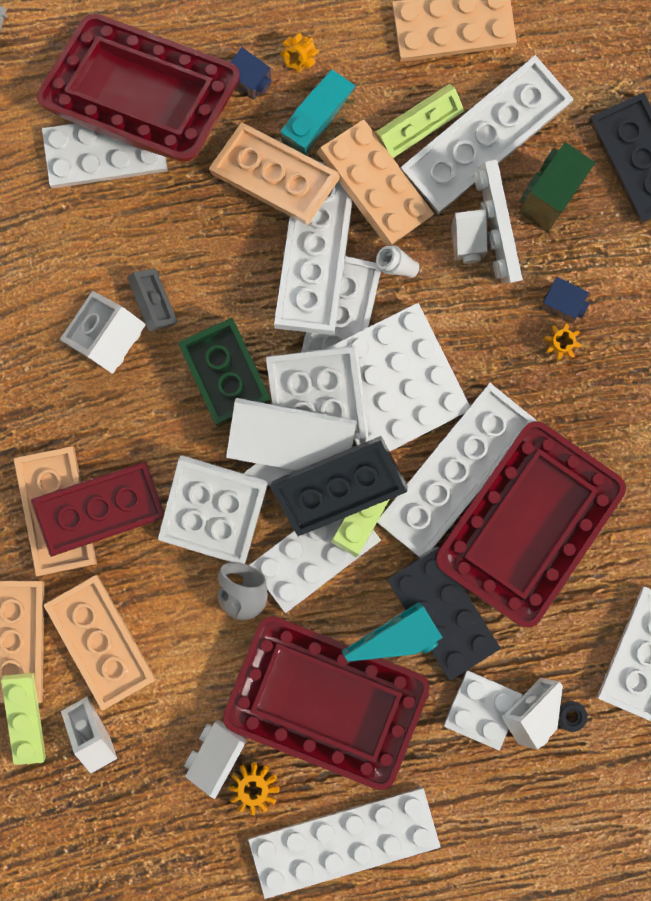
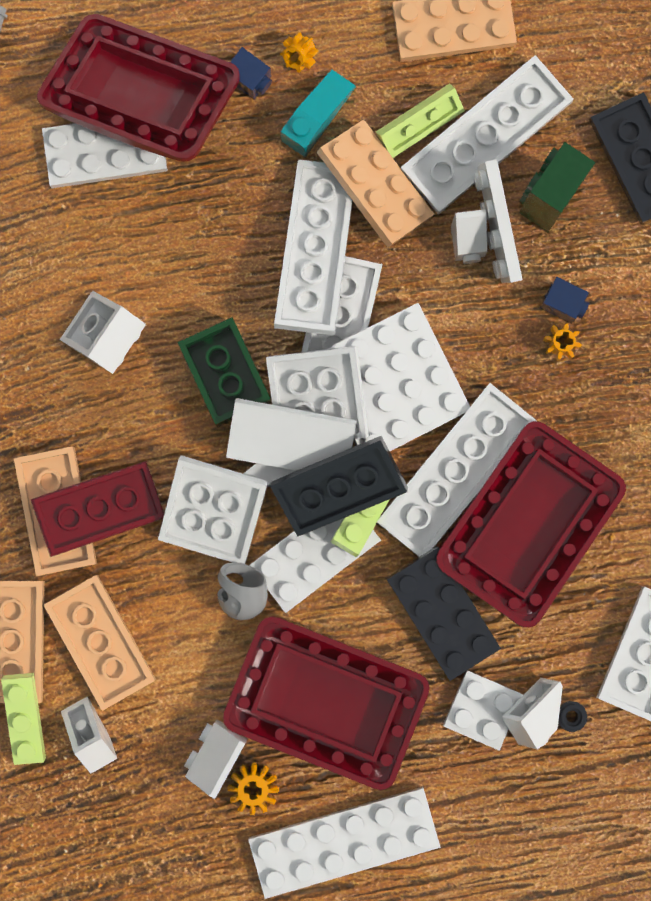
dark grey plate [127,268,178,332] -> none
light nougat plate [209,122,340,226] -> none
teal slope [342,602,443,662] -> none
white cone [376,245,419,278] -> none

